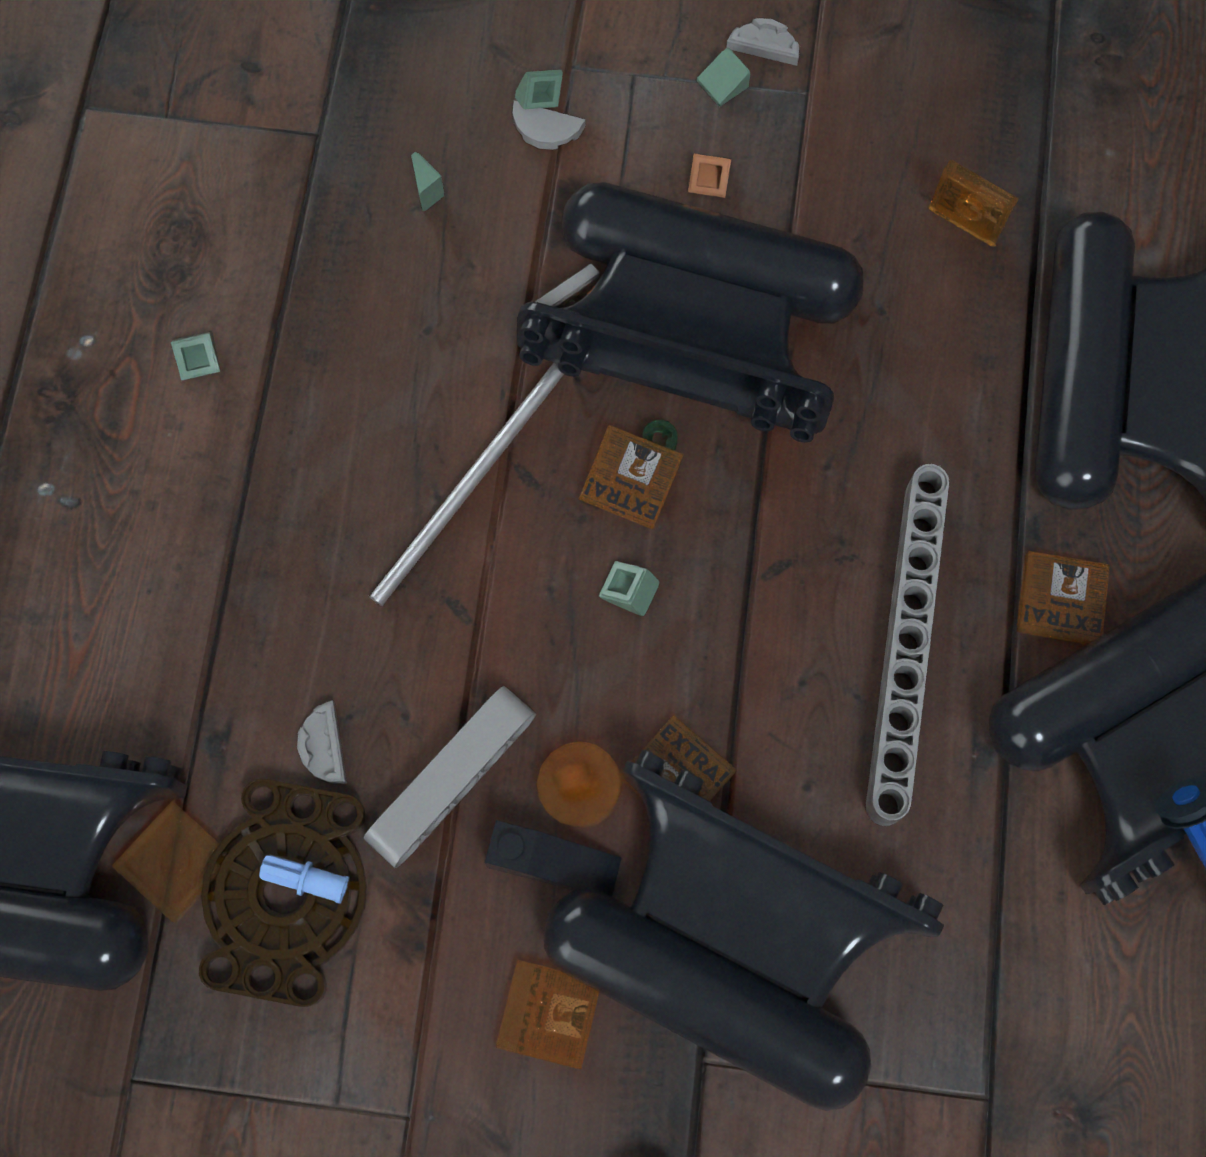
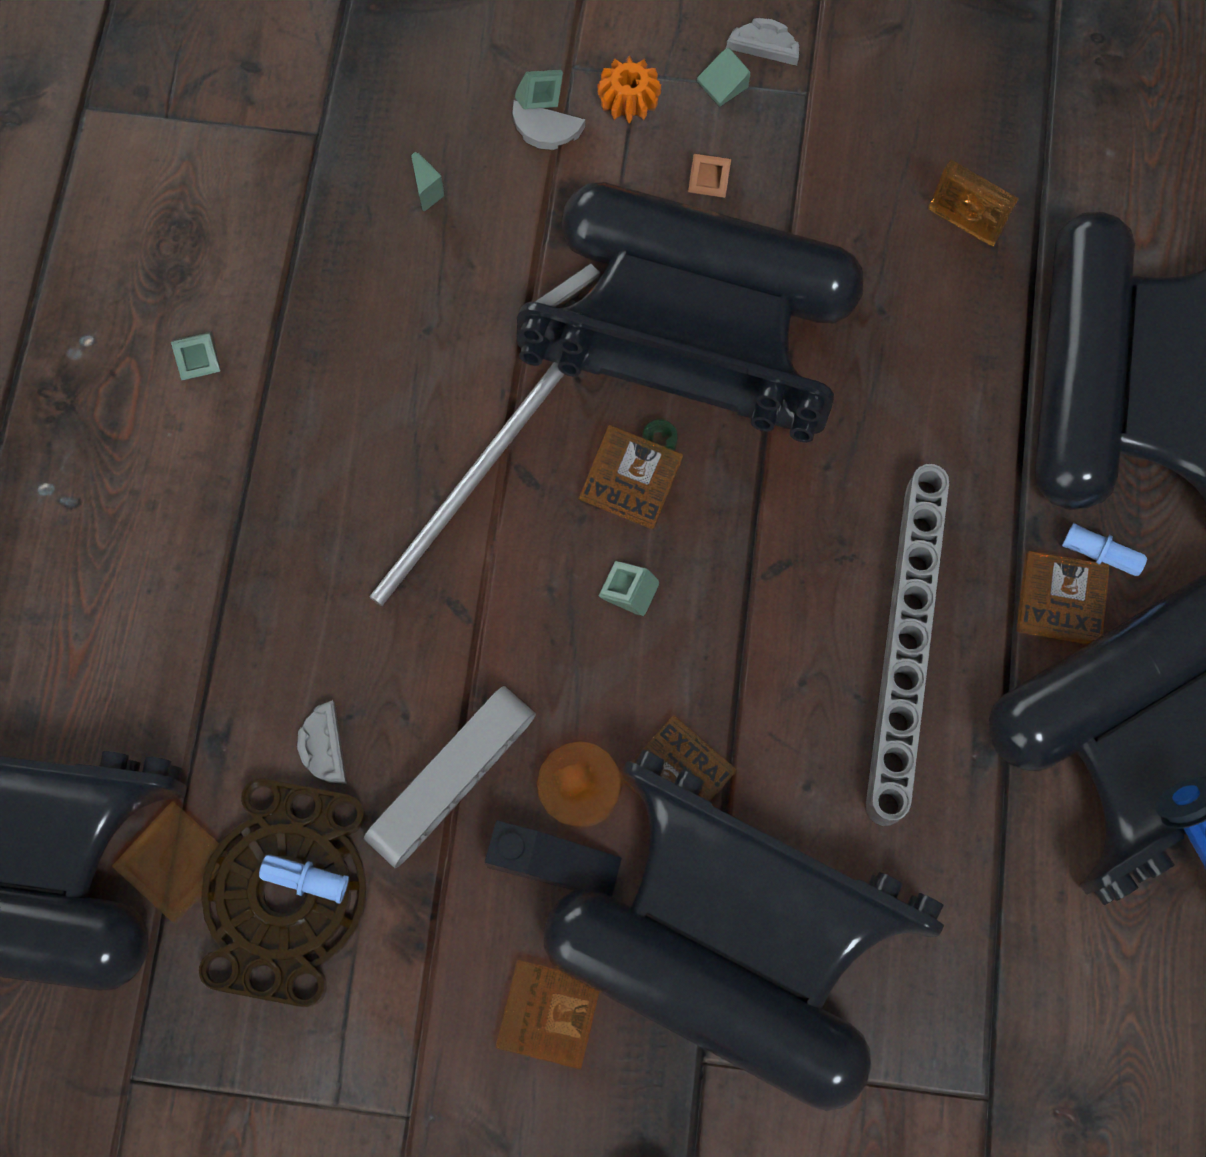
none -> orange gear [598,55,661,123]
none -> light blue axle [1062,523,1147,576]

